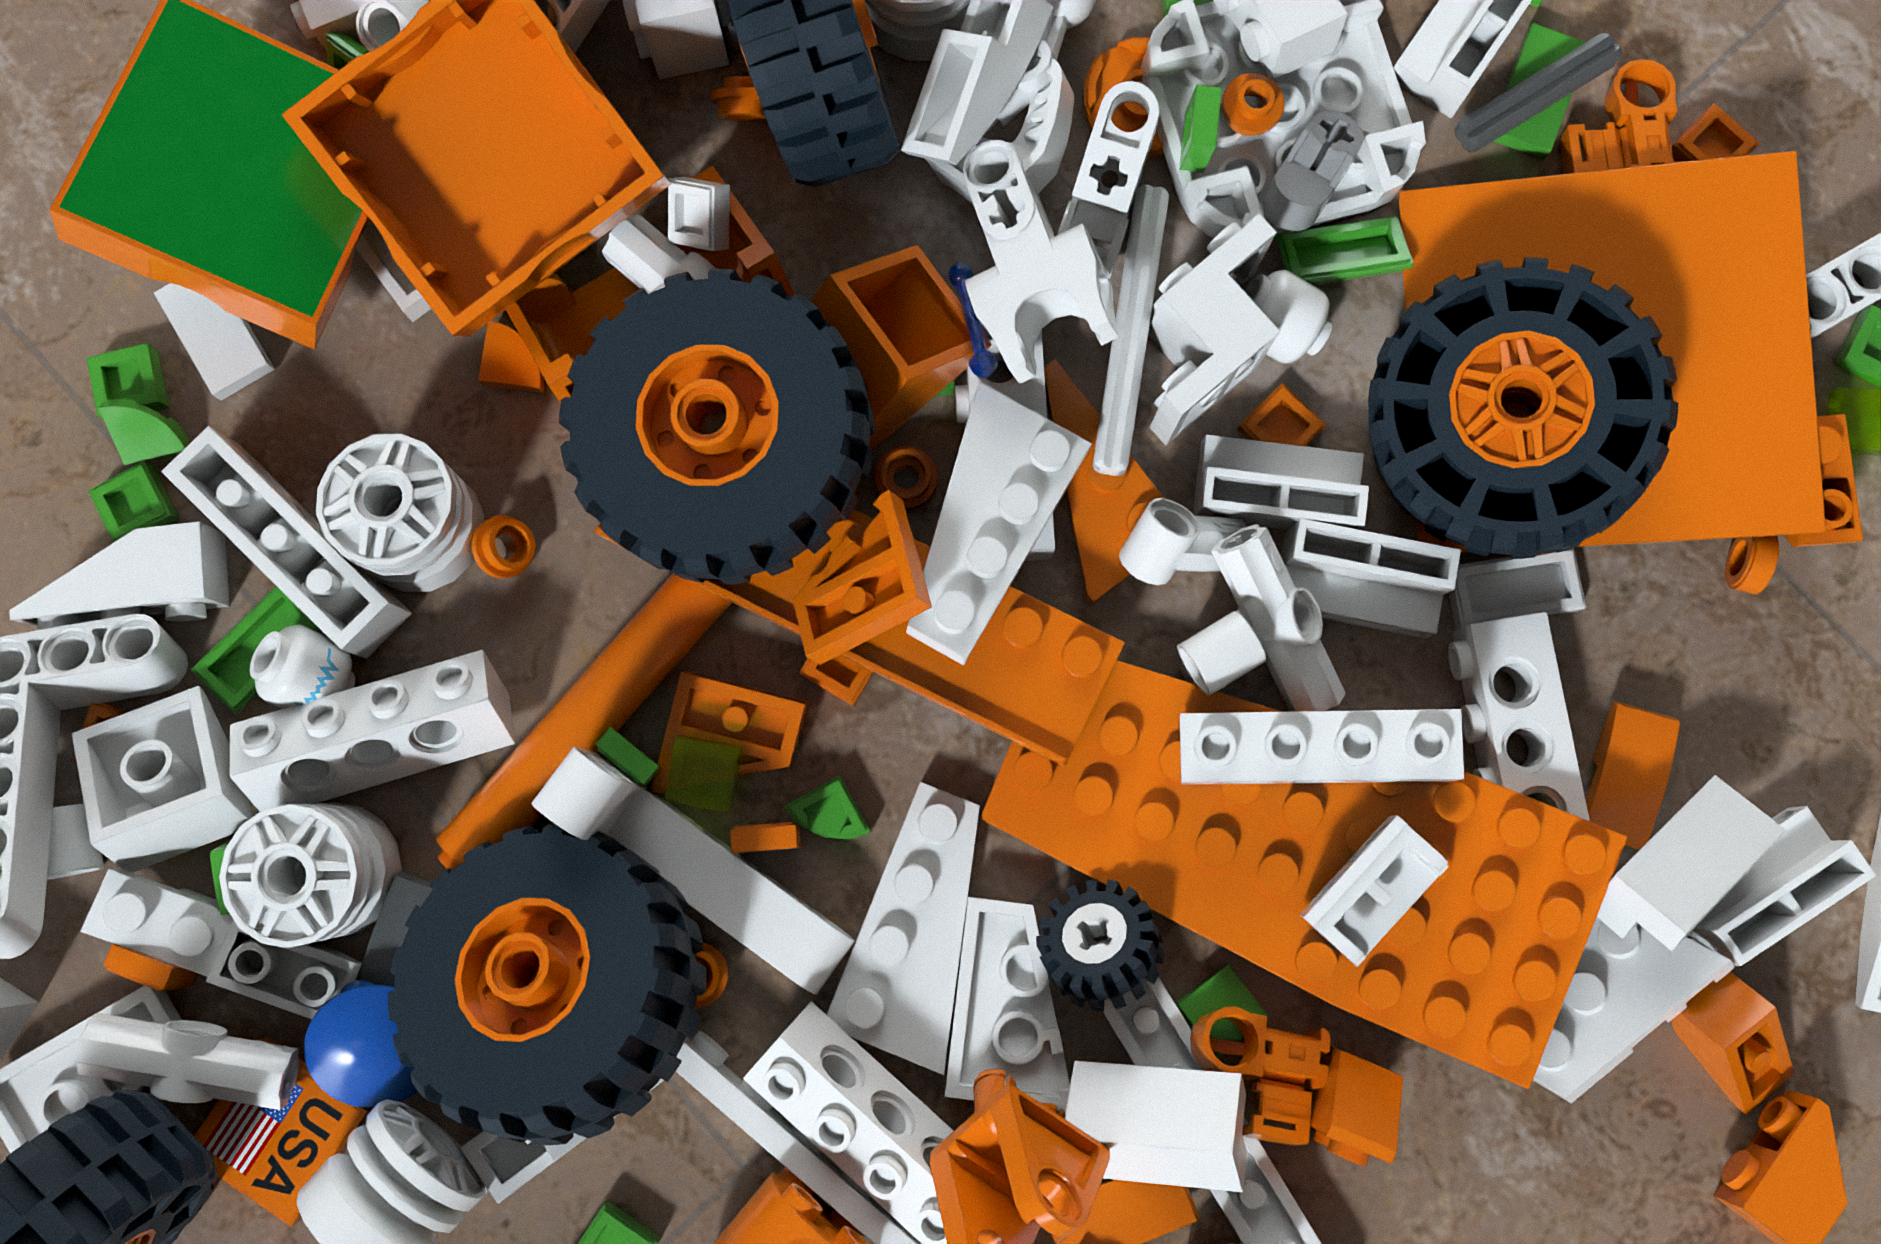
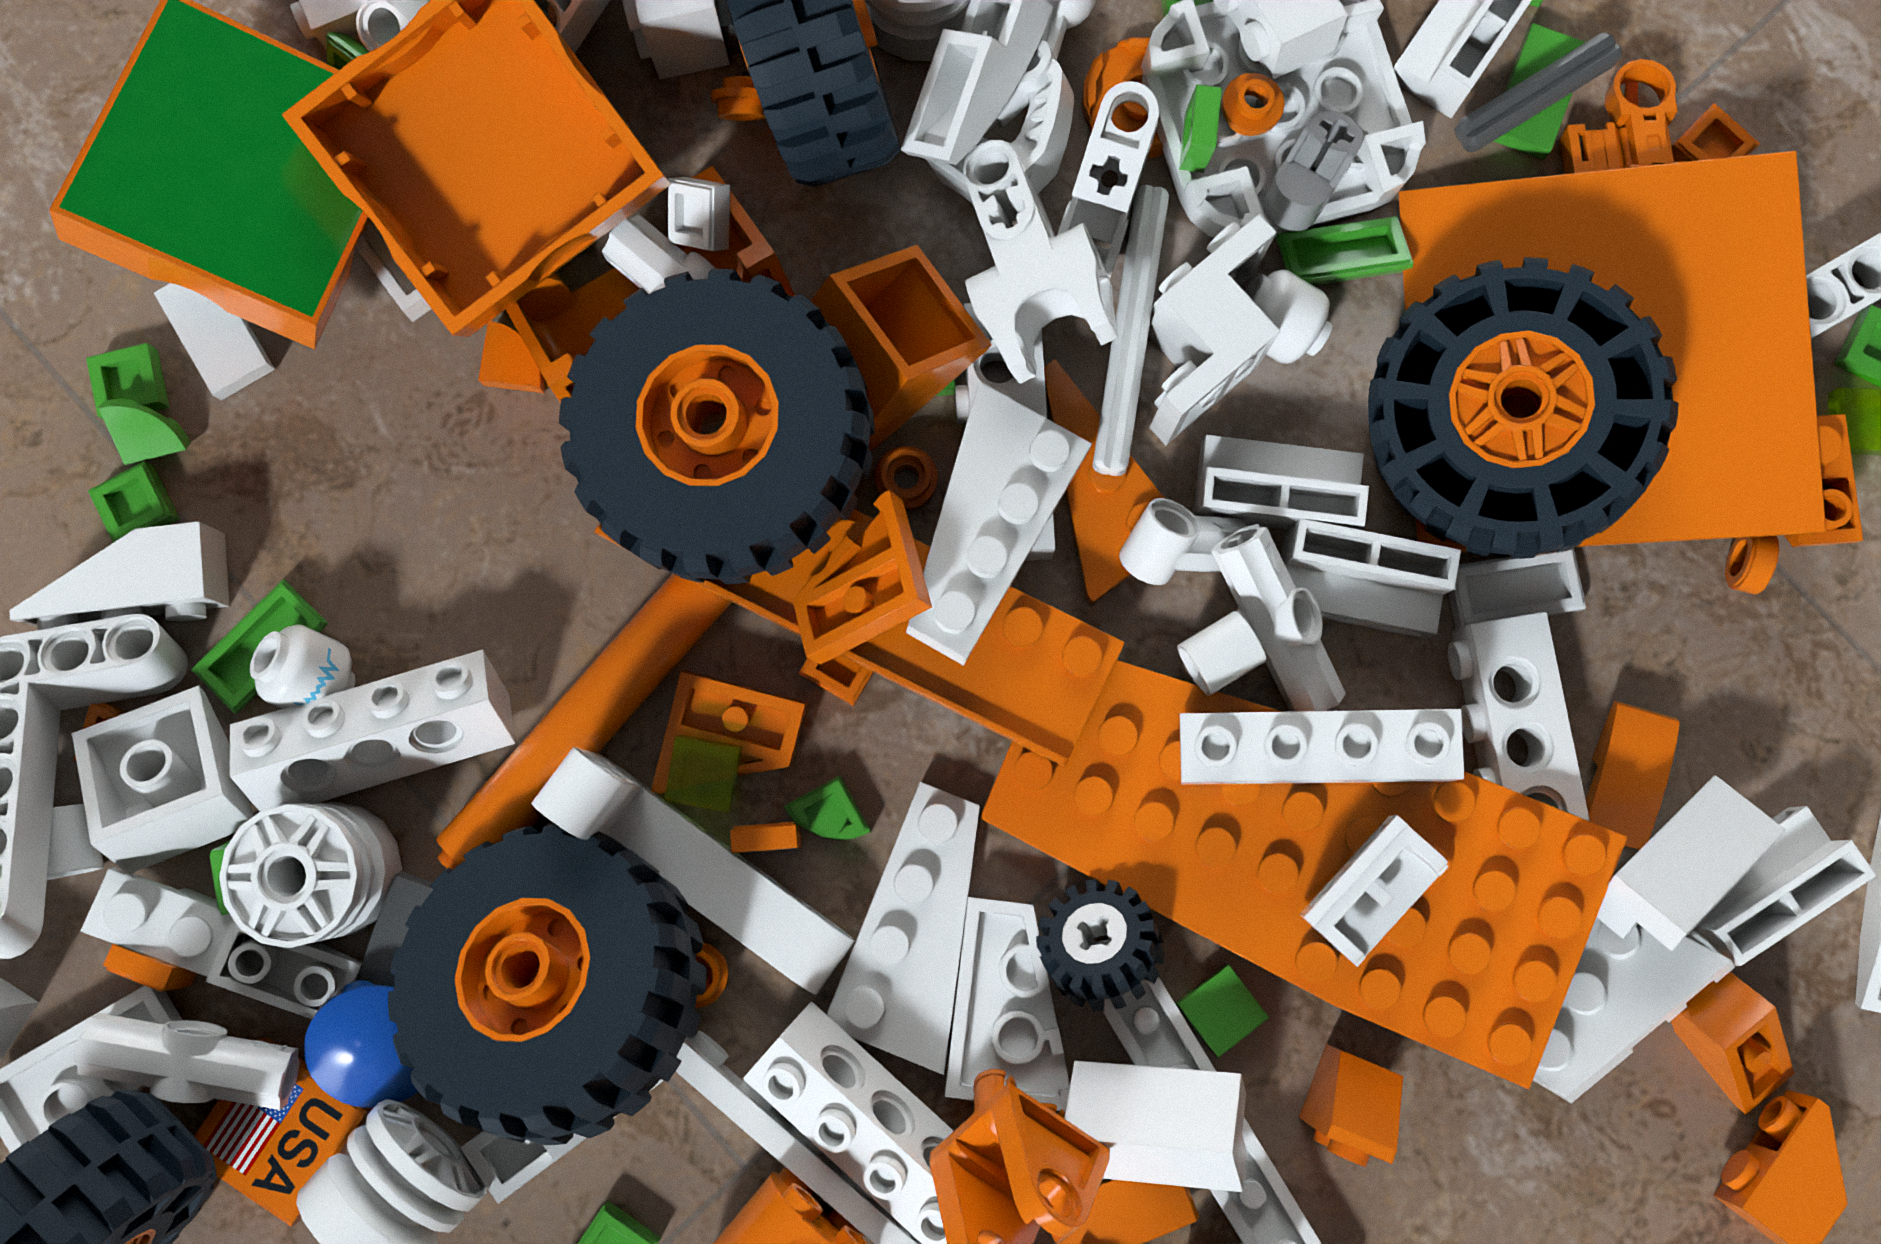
white brick [161,426,412,659] -> none
white wheel [316,434,485,592] -> none
orange plate [472,515,536,579] -> none
bright green tile [596,727,661,786] -> none
clear blue hinge [948,262,998,378] -> none
orange piece [1190,1007,1331,1146] -> none
orange tile [1237,383,1327,447] -> none

